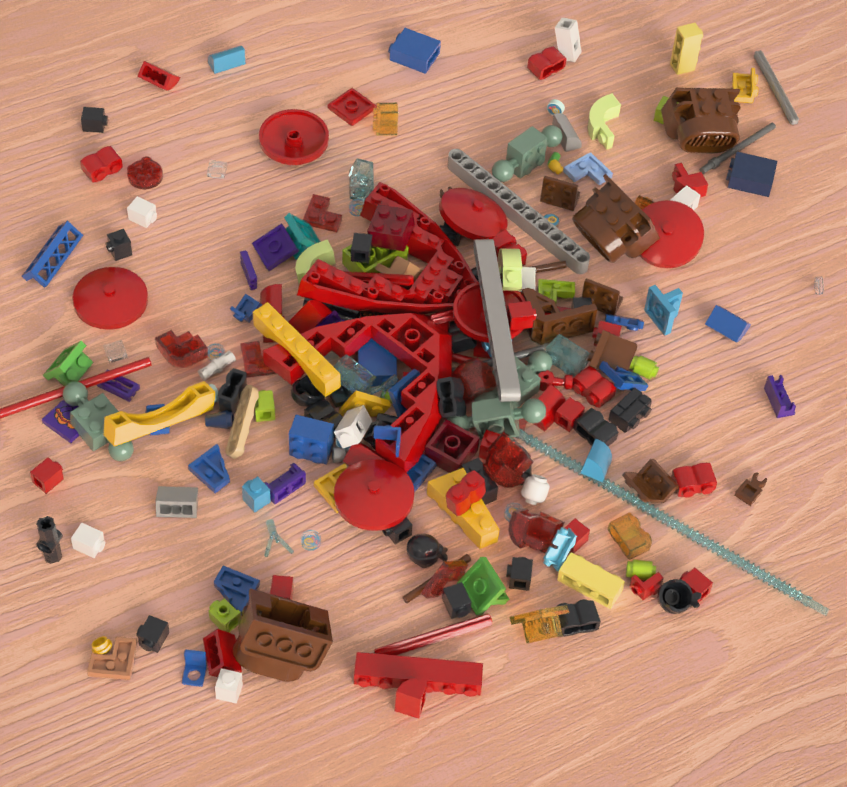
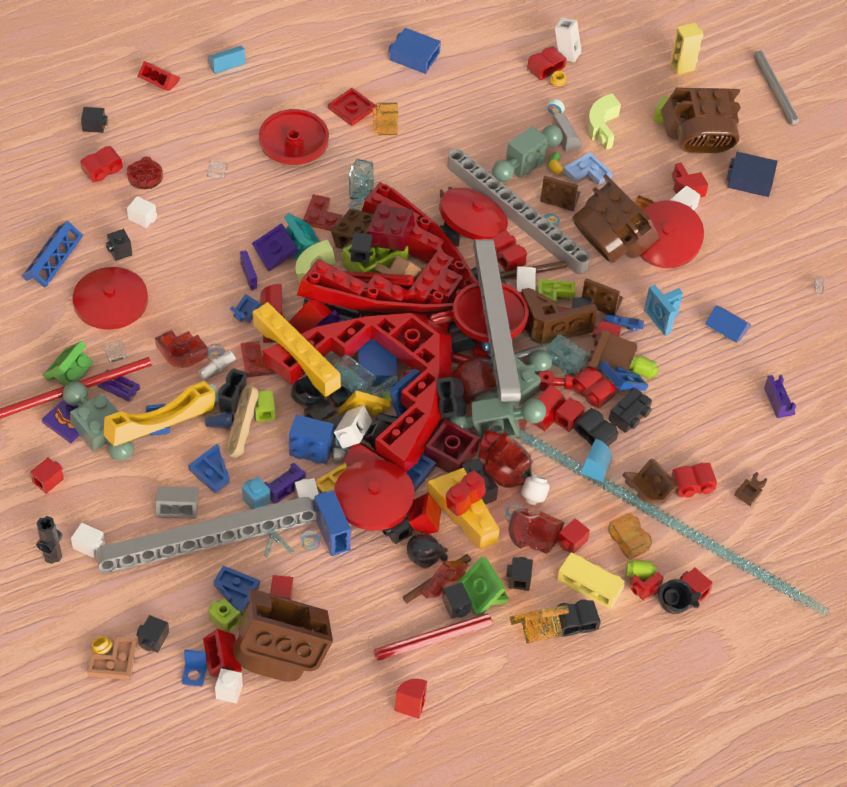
red brick [354,652,483,697] -> none
blue bracket [374,425,401,457] -> none
yellowish green arch [498,248,522,291] -> none
red brick [507,301,536,330] -> none
medium azure hinge [543,527,577,572] -> none
dark grey bar [699,122,776,174] -> none
yellow bracket [732,68,758,103] -> none
none -> light grey beam [96,497,317,573]
none -> white brick [295,478,319,505]
none -> blue brick [314,490,351,556]
none -> reddish brown bracket [331,208,374,249]
none -> red brick [409,492,441,534]
none -> yellow plate [550,71,567,87]

